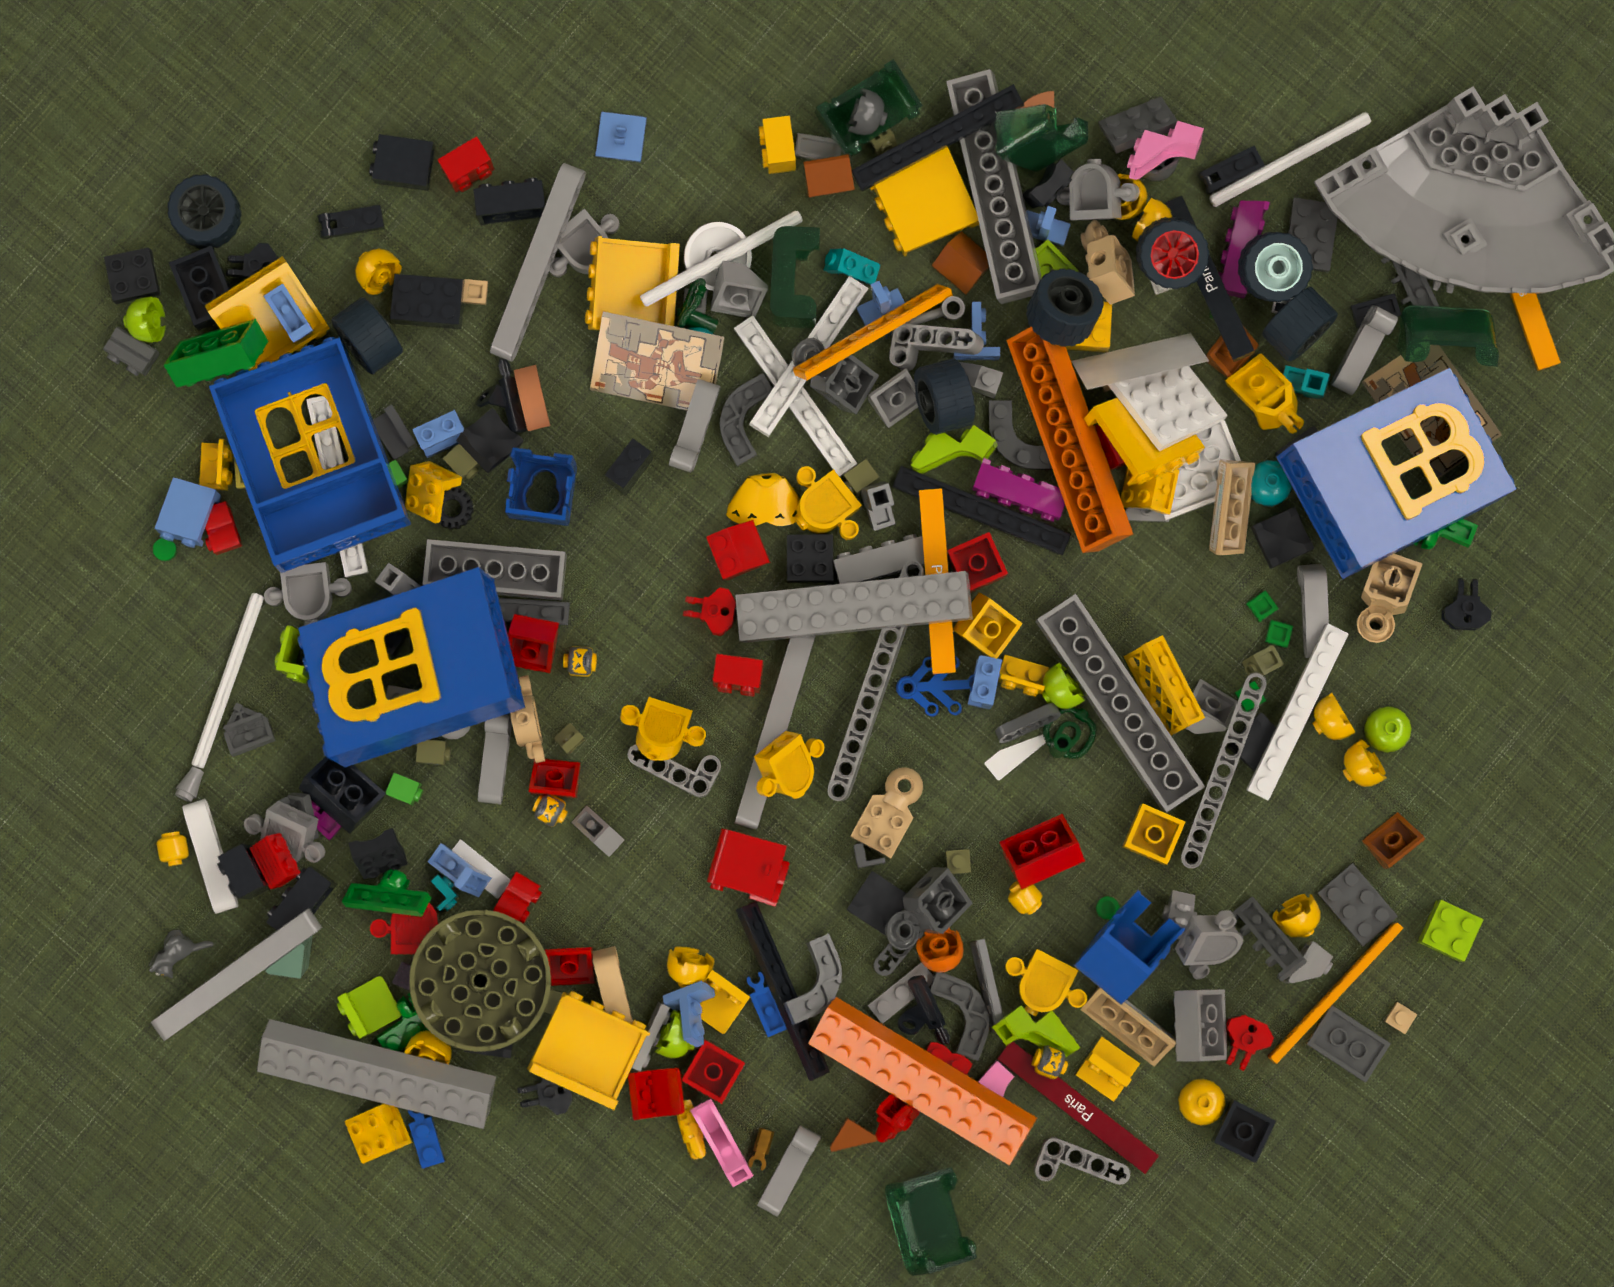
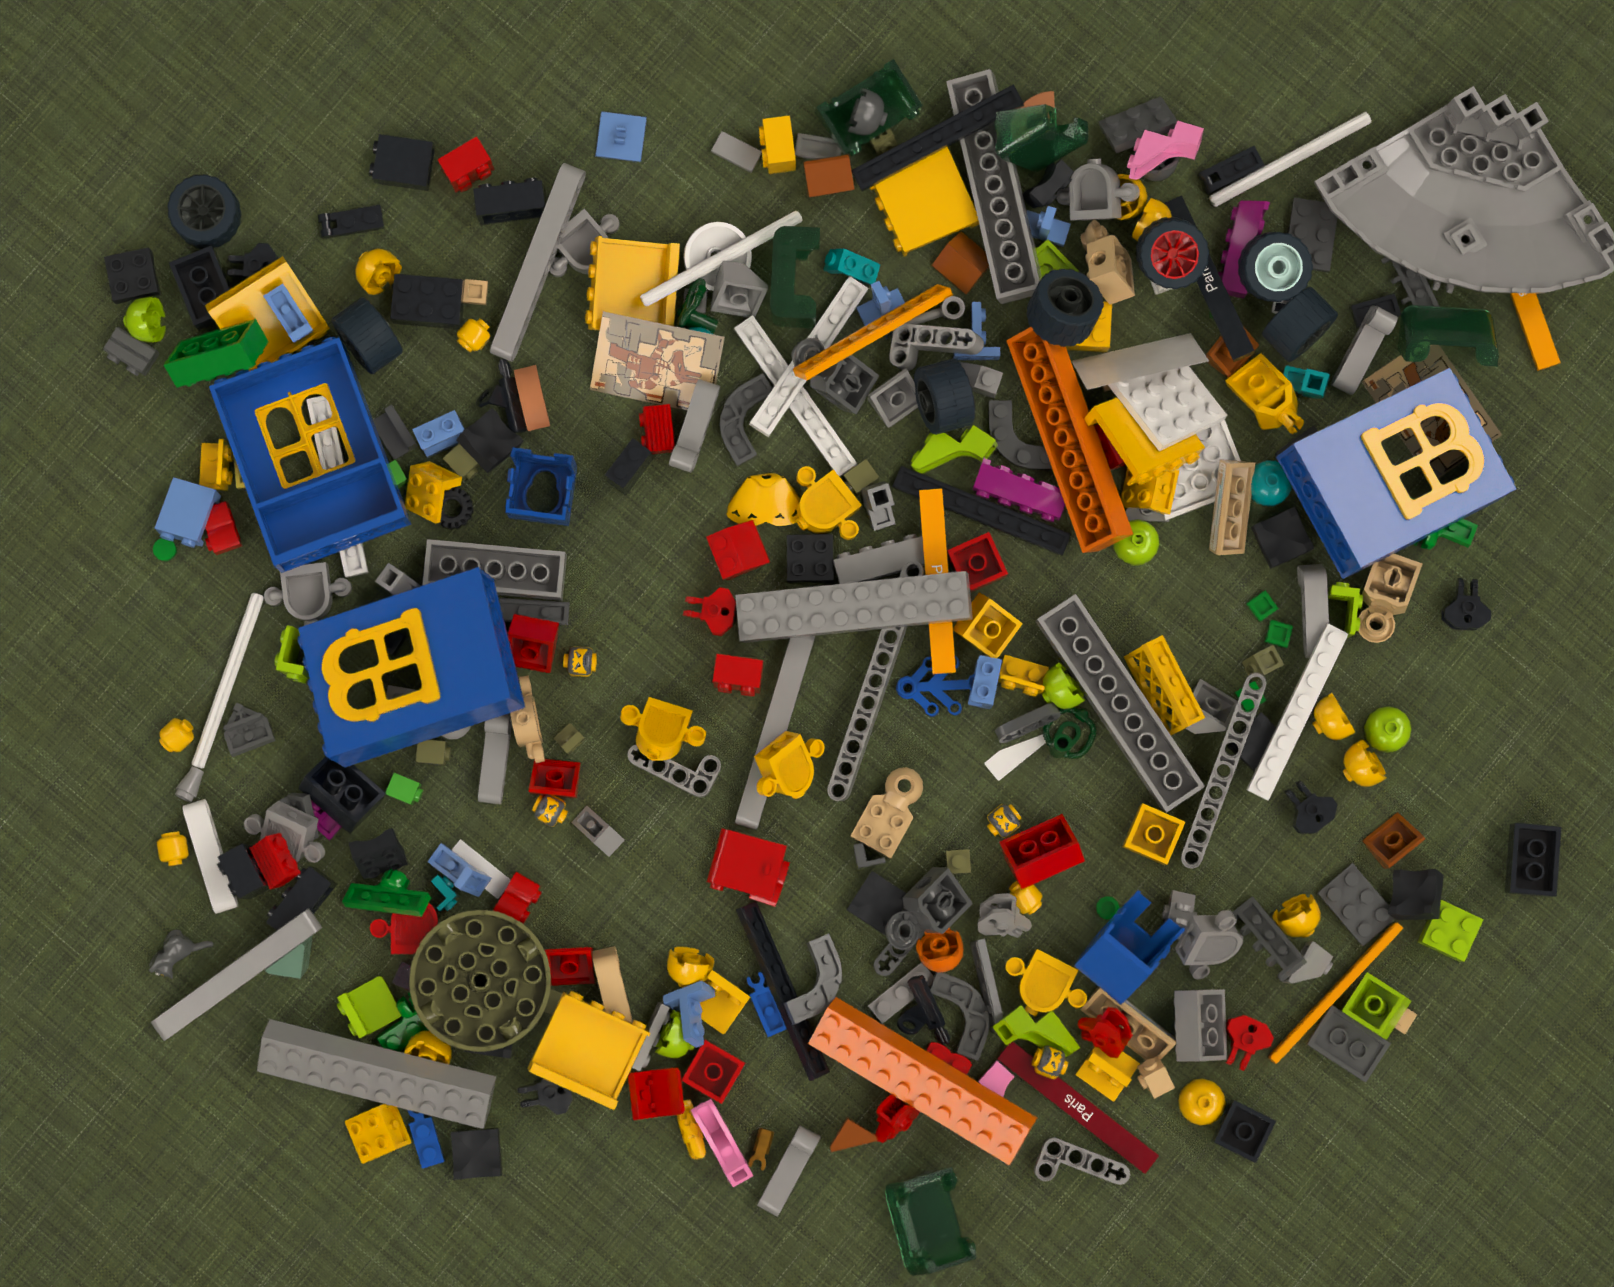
none -> yellow head [159,718,194,752]
none -> black brick [451,1128,502,1180]
none -> yellow head [457,318,491,353]
none -> red brick [639,404,675,454]
none -> light grey tile [711,131,762,173]
none -> light grey hinge [978,893,1032,938]
none -> head [987,804,1022,838]
none -> red hinge [1078,1007,1133,1058]
none -> lime cylinder [1113,519,1159,566]
none -> tan brick [1137,1056,1175,1099]
none -> black hinge [1285,780,1338,834]
none -> lime bracket [1328,582,1363,638]
none -> lime brick [1342,972,1411,1040]
none -> black brick [1388,869,1444,920]
none -> black brick [1505,823,1561,897]

